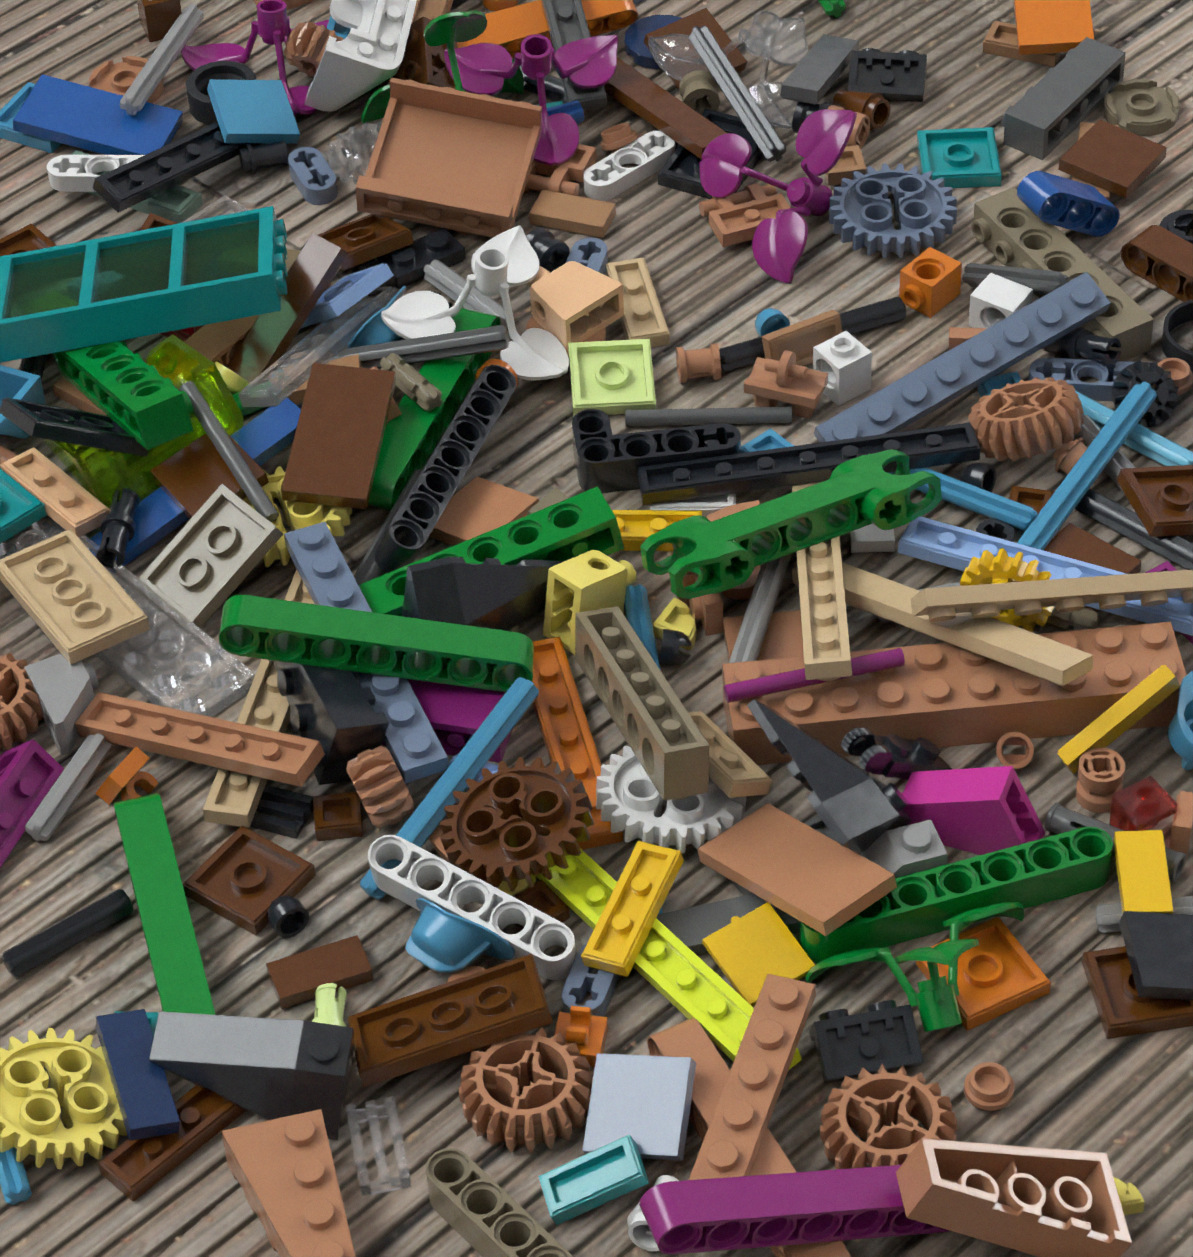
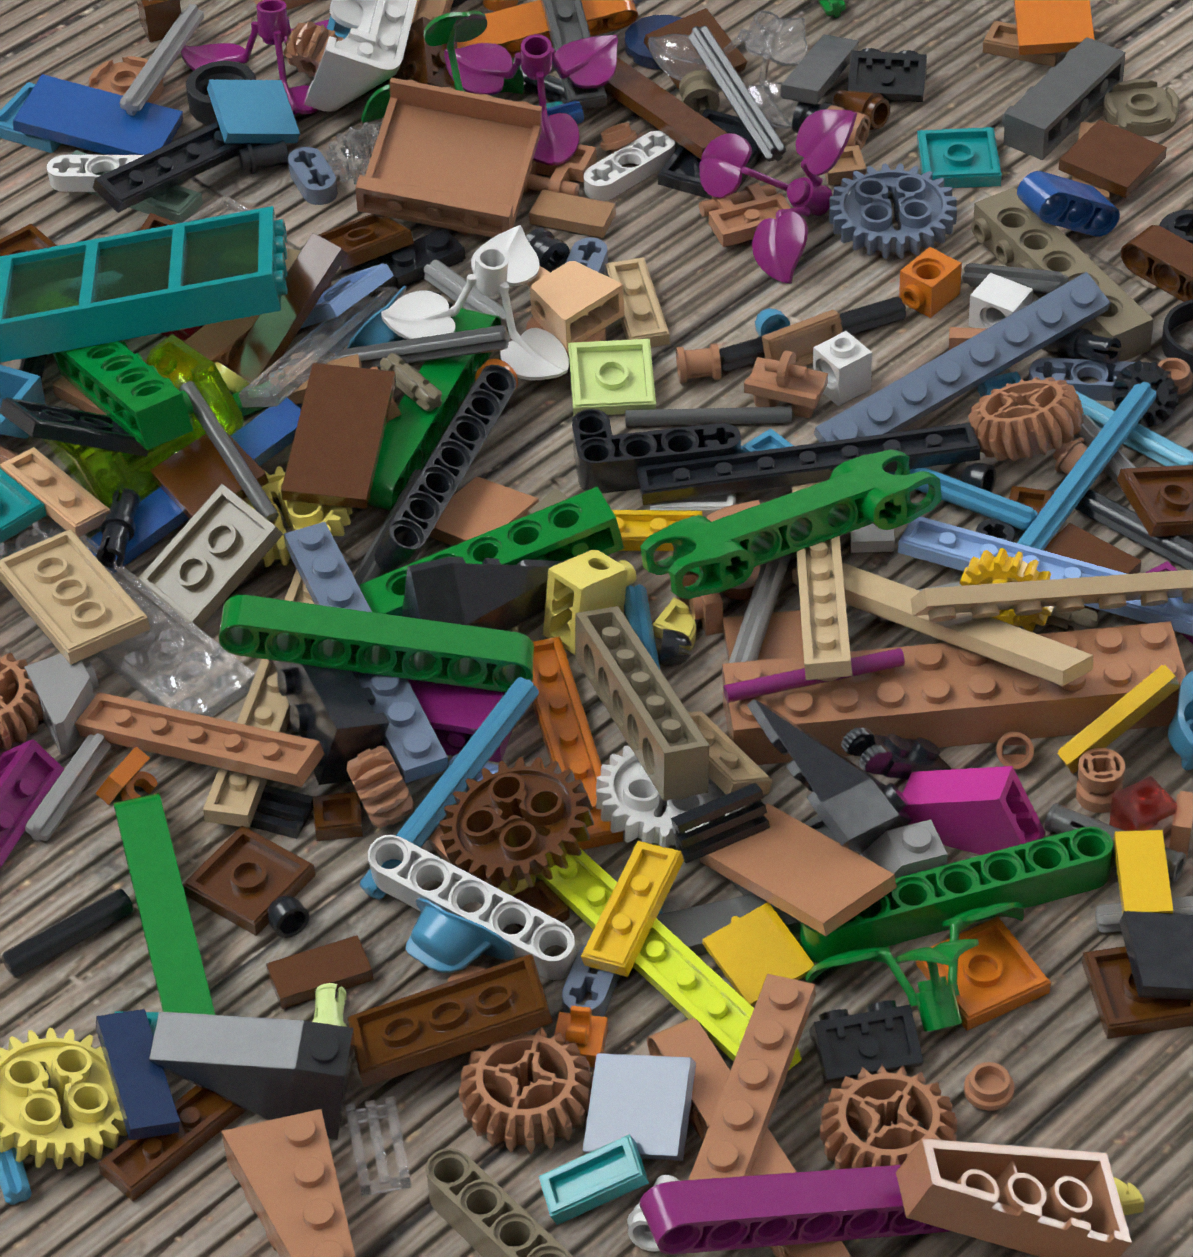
none -> black tile [671,783,770,864]

